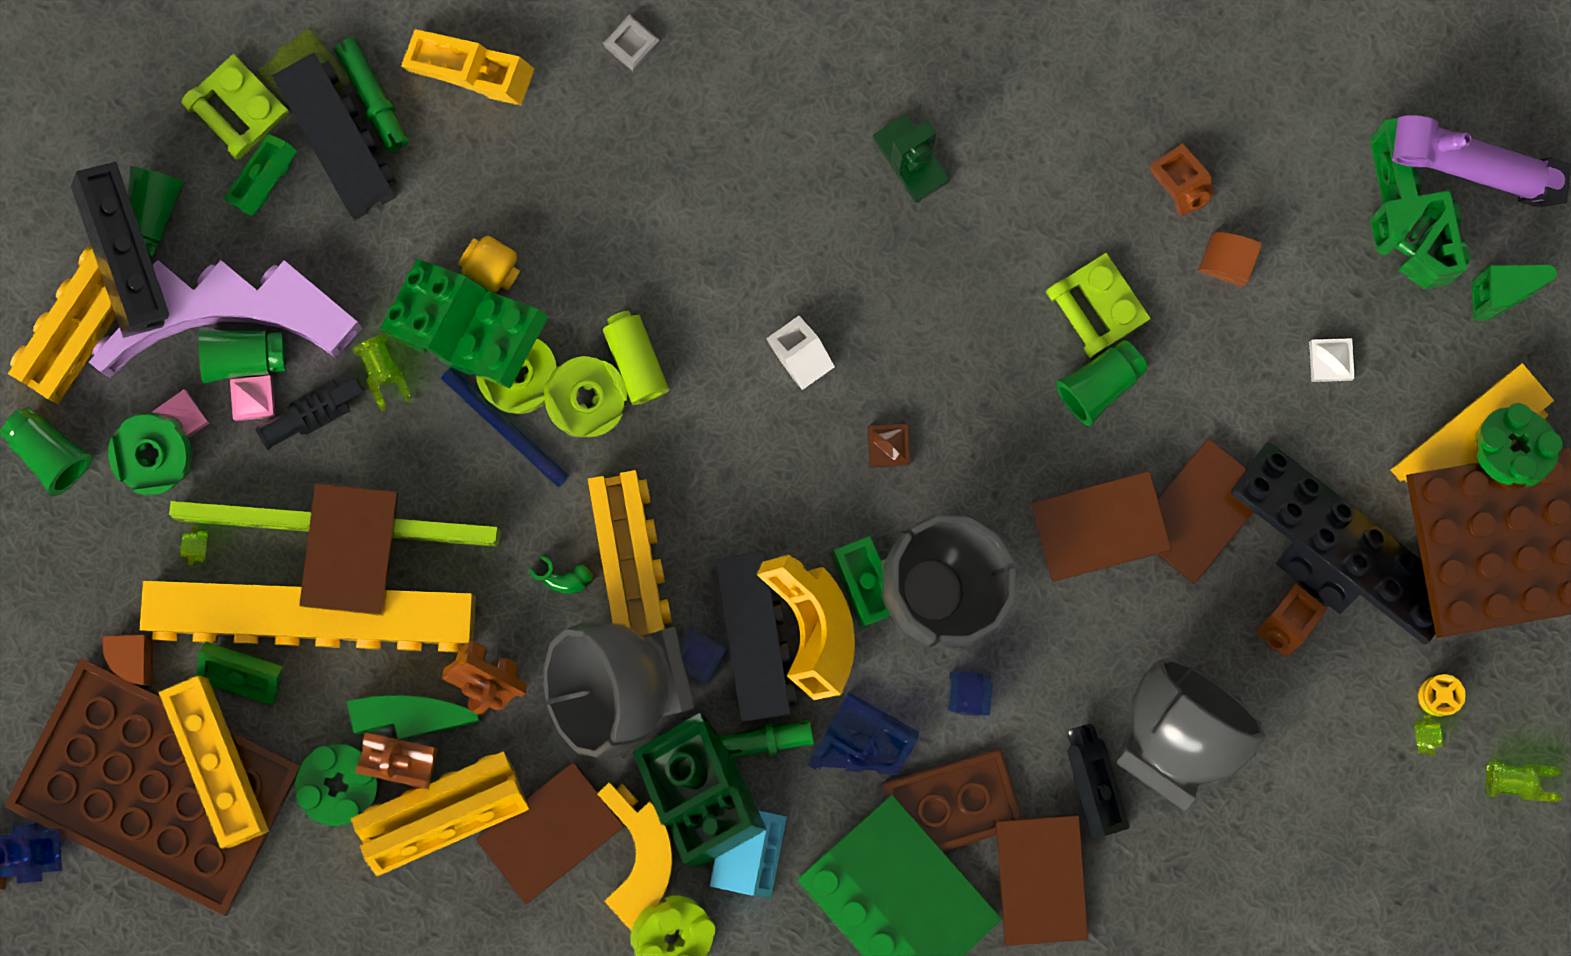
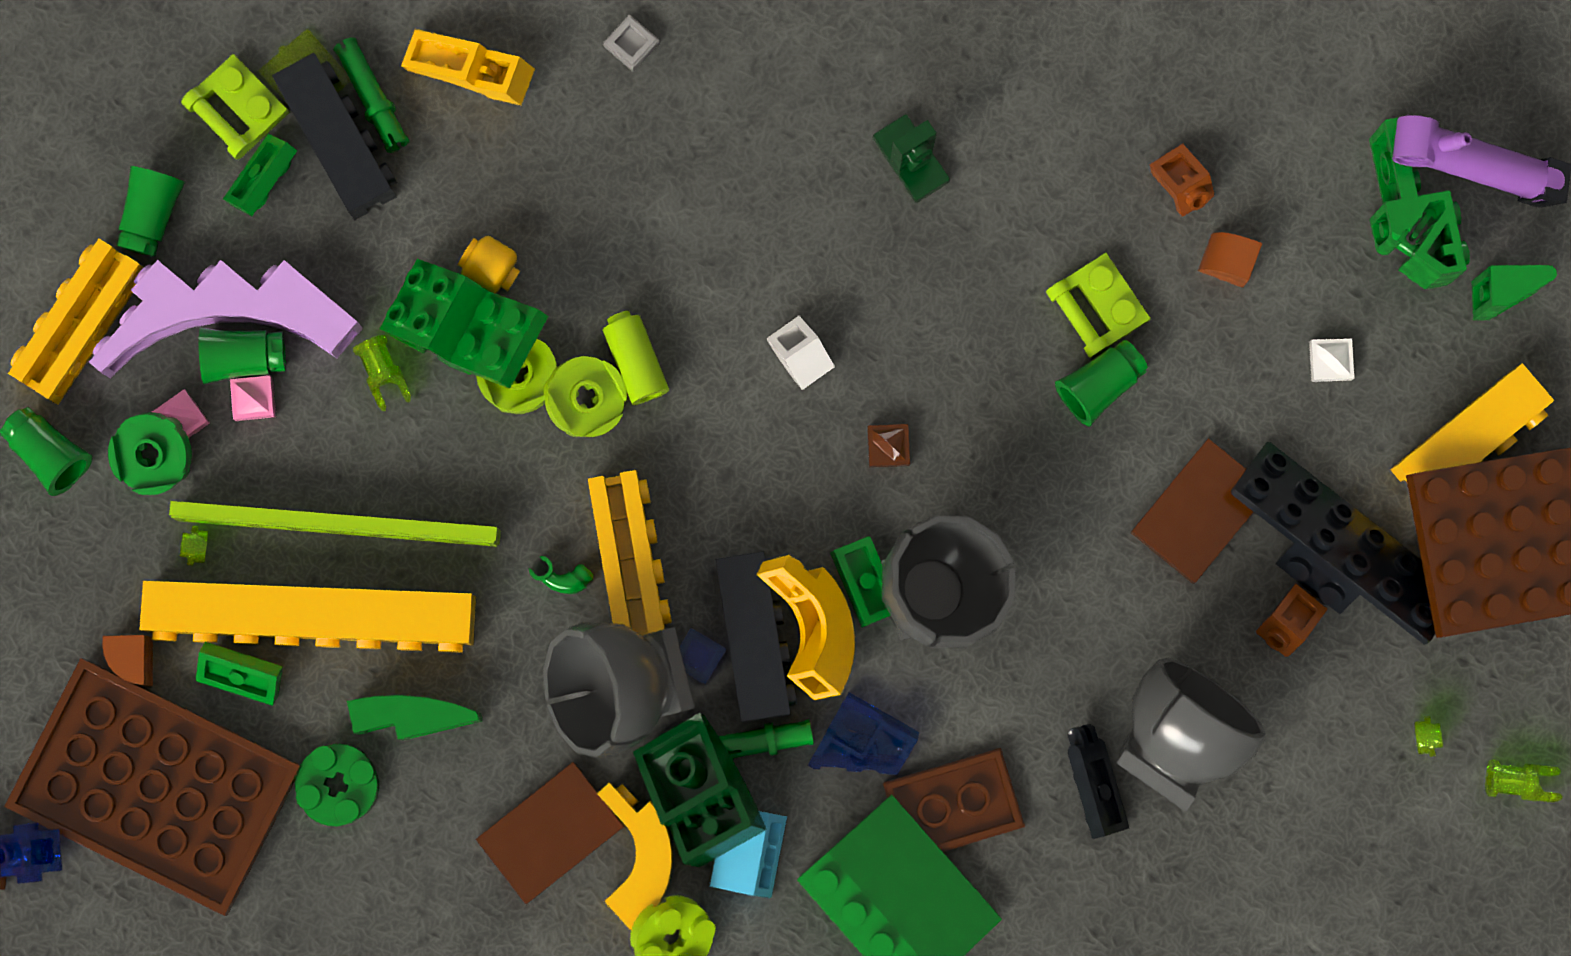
black brick [71,162,170,338] -> none
yellow brick [159,676,269,848] -> none
black hinge [255,378,365,450] -> none
reddish brown tile [299,483,399,616] -> none
yellow brick [351,751,529,876] -> none
dark orange hips [355,732,438,789] -> none
clear blue piece [441,367,569,488] -> none
dark orange hips [442,641,527,715] -> none
clear blue brick [946,672,993,717] -> none
reddish brown tile [995,814,1088,946] -> none
reddish brown tile [1031,471,1172,582] -> none
yellow wheel [1418,674,1466,717] -> none
green plate [1475,403,1563,487] -> none

